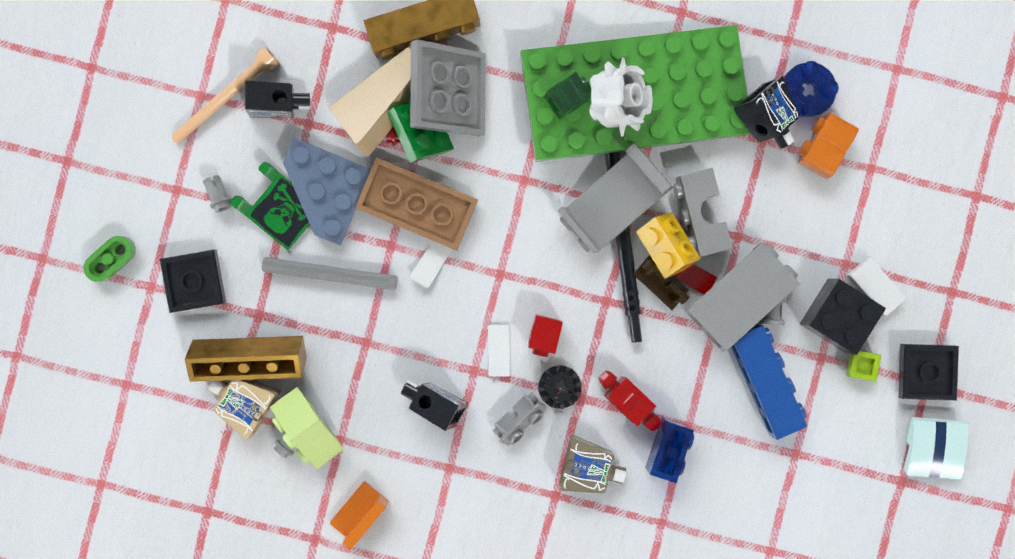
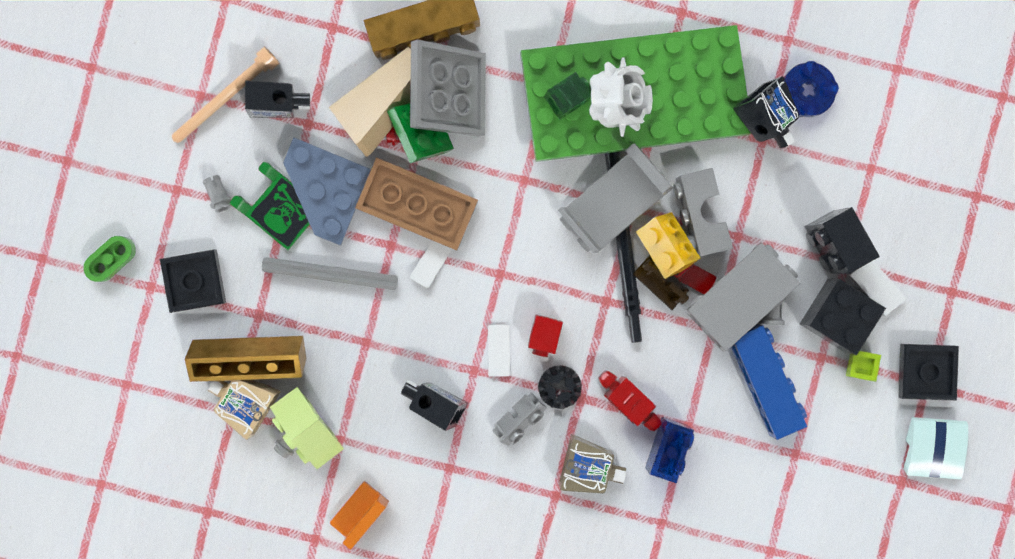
orange brick [798,112,859,179] -> none
none -> black brick [804,207,880,274]

